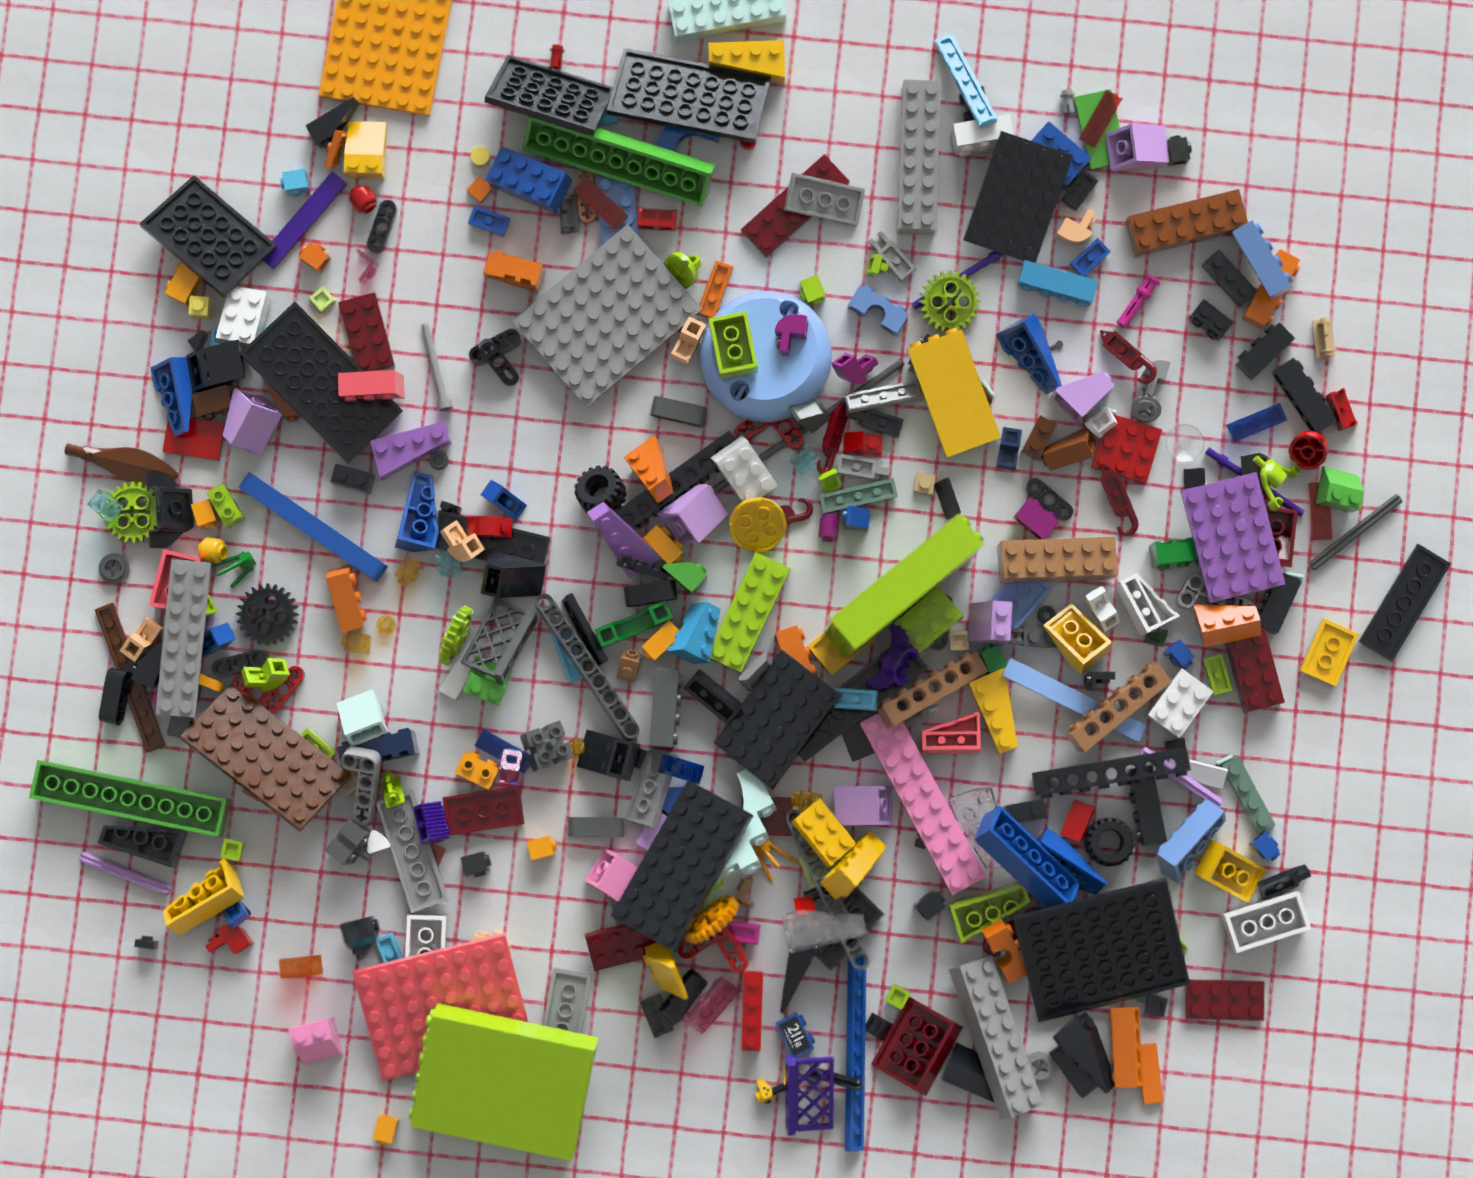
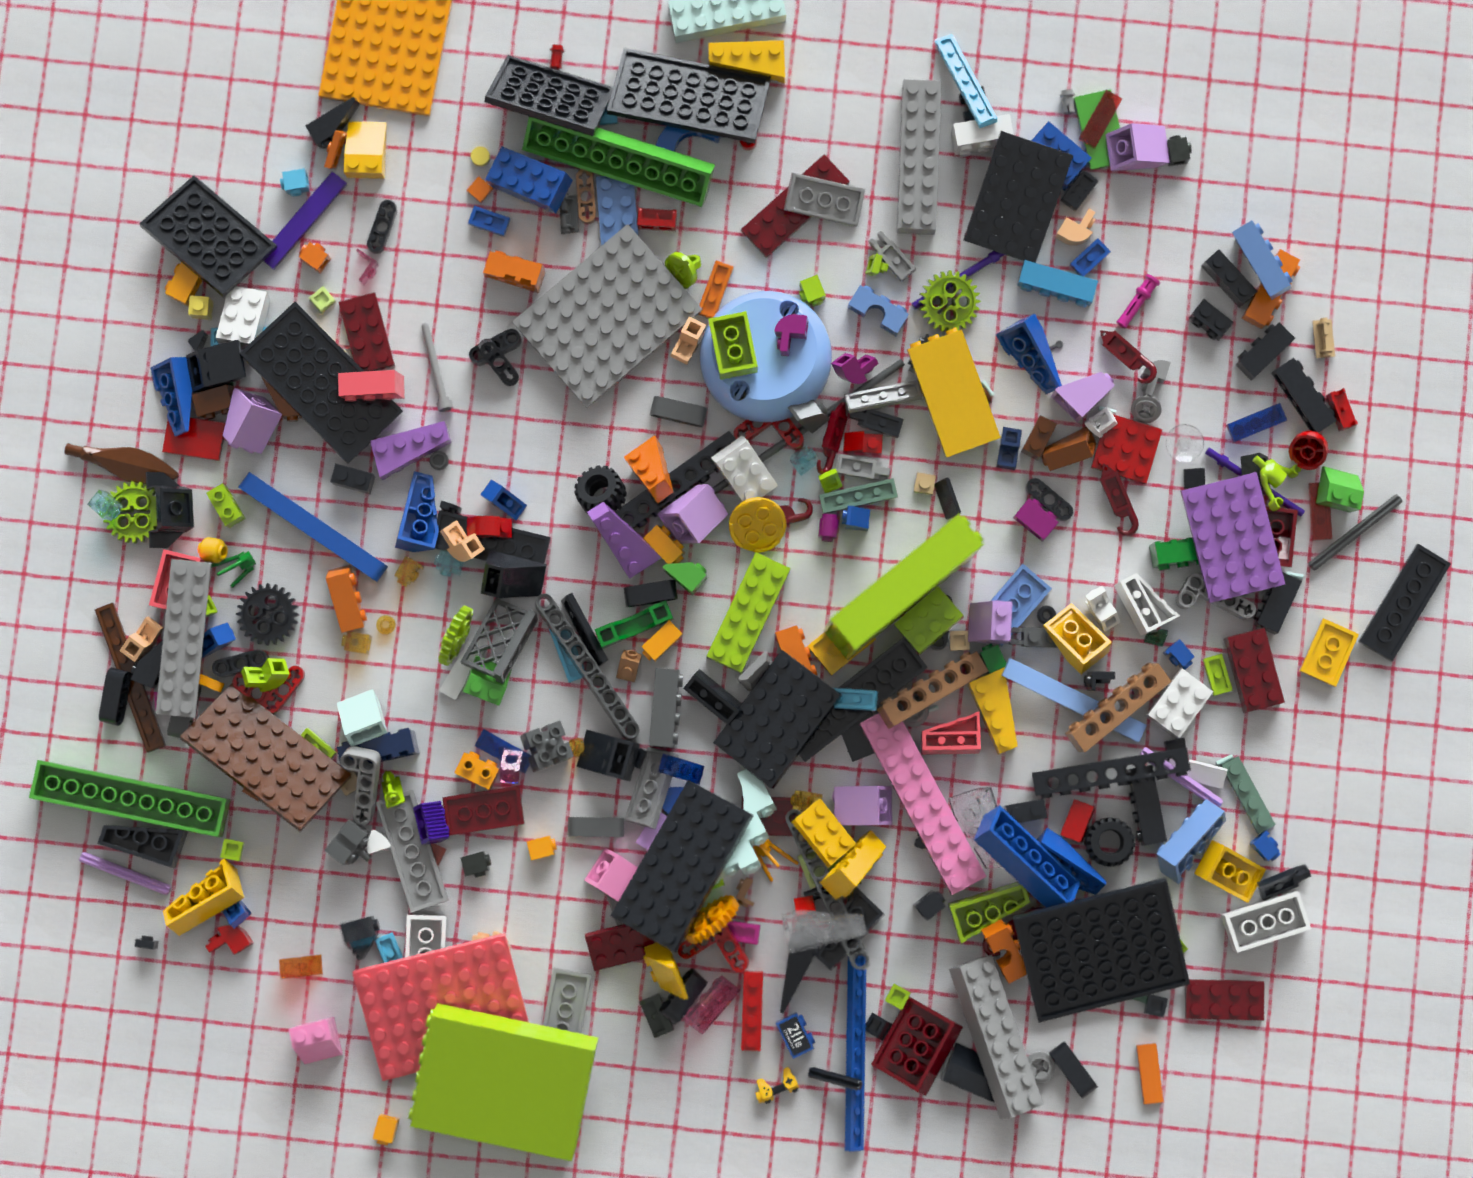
dark grey gear [99,553,130,584] -> none
light orange brick [191,499,220,530] -> none
red head [349,185,377,214] -> none
clear red tile [574,177,628,230] -> none
black hinge [616,554,669,580] -> none
dark azure wedge [667,602,721,664] -> none
dark purple fence [785,1056,834,1136] -> none
dark purple helmet [867,623,919,690] -> none
medium nougat brick [997,537,1118,584] -> none
black wedge [1053,1012,1115,1094] -> none
orange brick [1109,1007,1143,1087] -> none
dark orange brick [1125,189,1248,257] -> none
orange wedge [1194,605,1261,648] -> none

